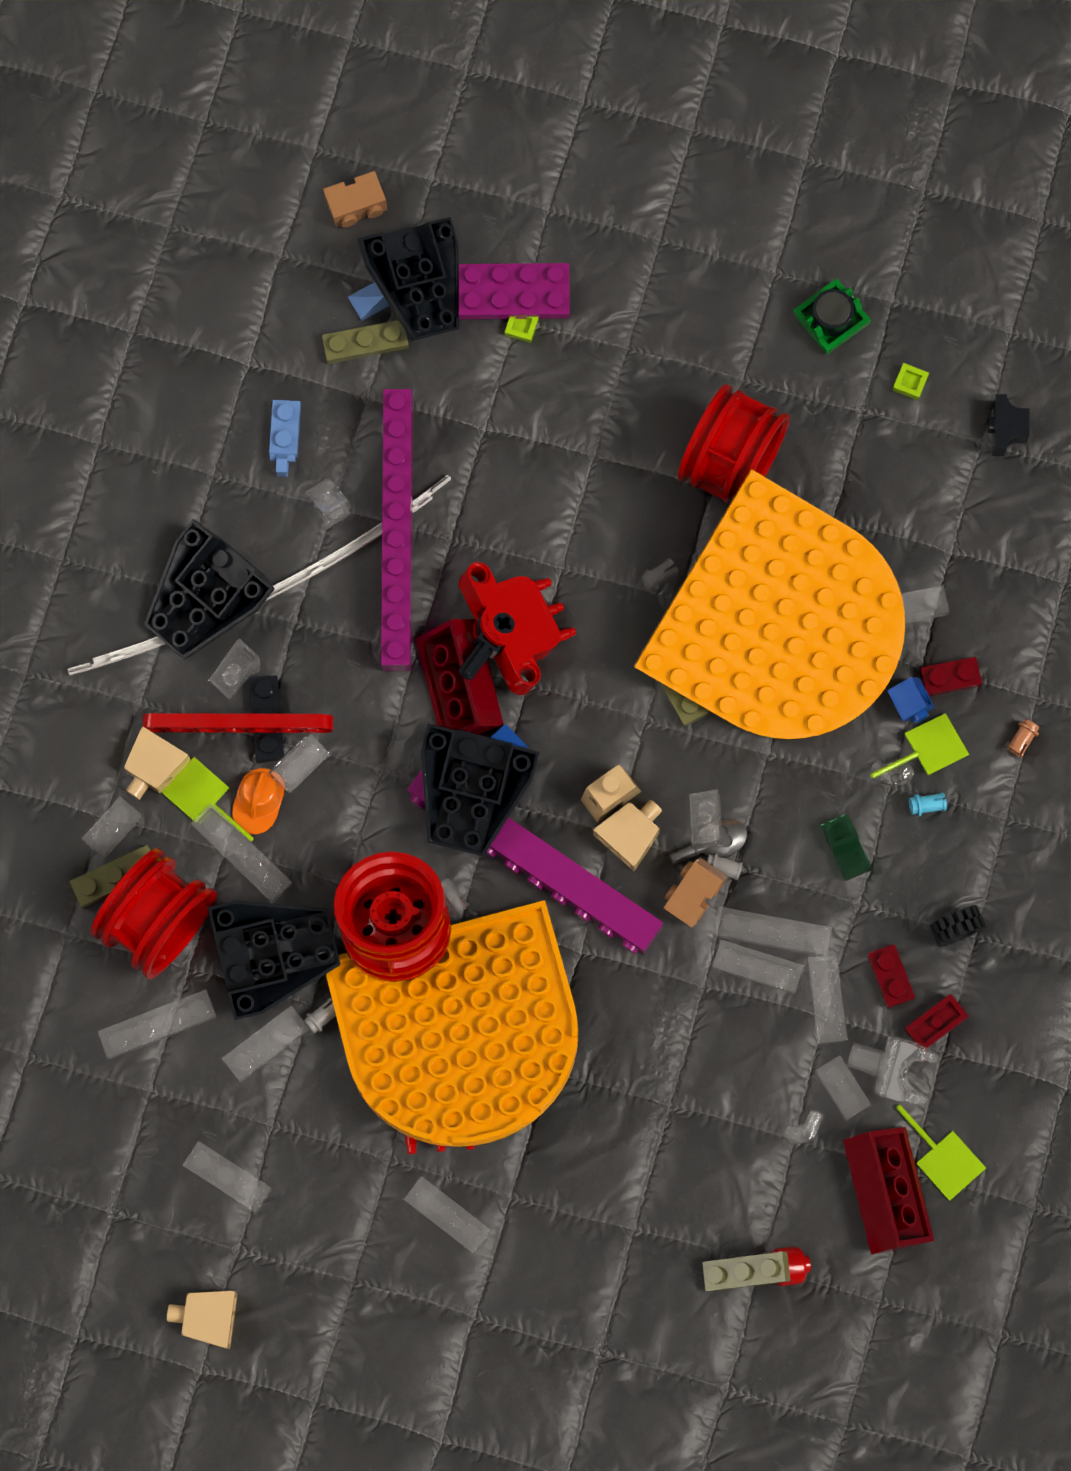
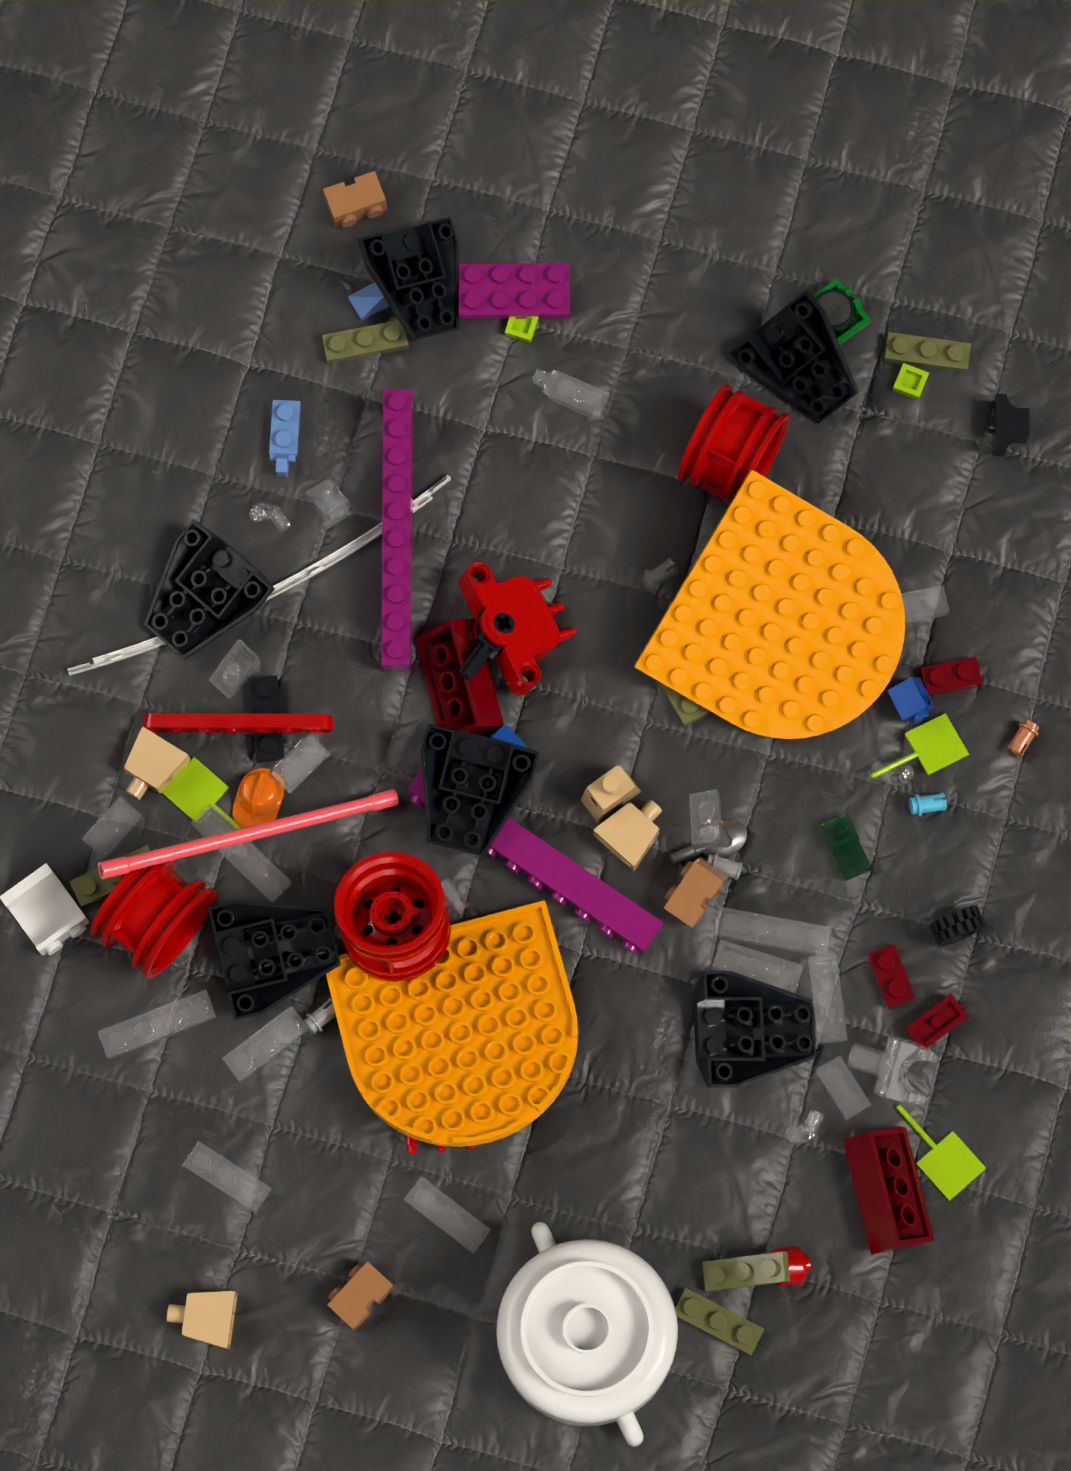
none -> white panel [0,863,89,956]
none -> coral piece [98,789,398,879]
none -> clear arm [249,502,291,532]
none -> medium nougat brick [328,1261,395,1331]
none -> white piece [496,1222,678,1447]
none -> clear hinge [532,369,610,421]
none -> olive plate [675,1288,765,1356]
none -> black wedge [693,971,817,1088]
none -> black wedge [730,289,859,424]
none -> olive plate [884,332,971,373]

